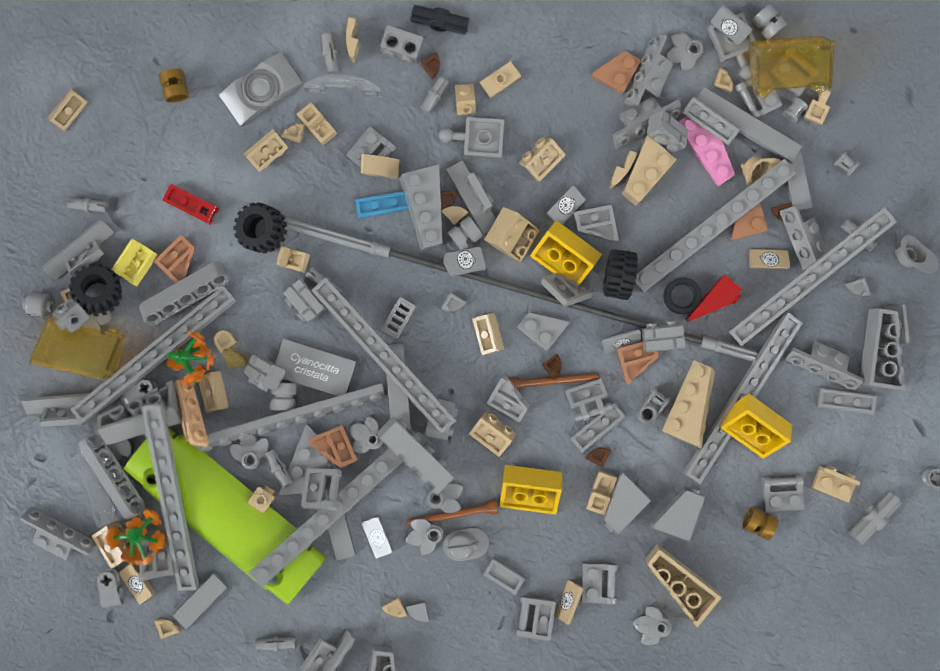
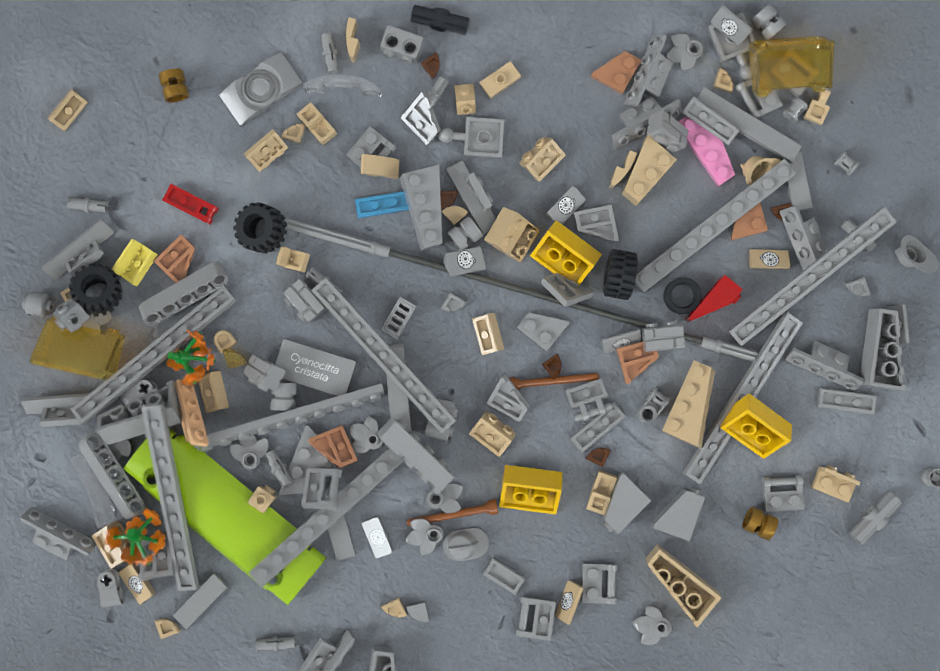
none -> wing [401,91,441,145]

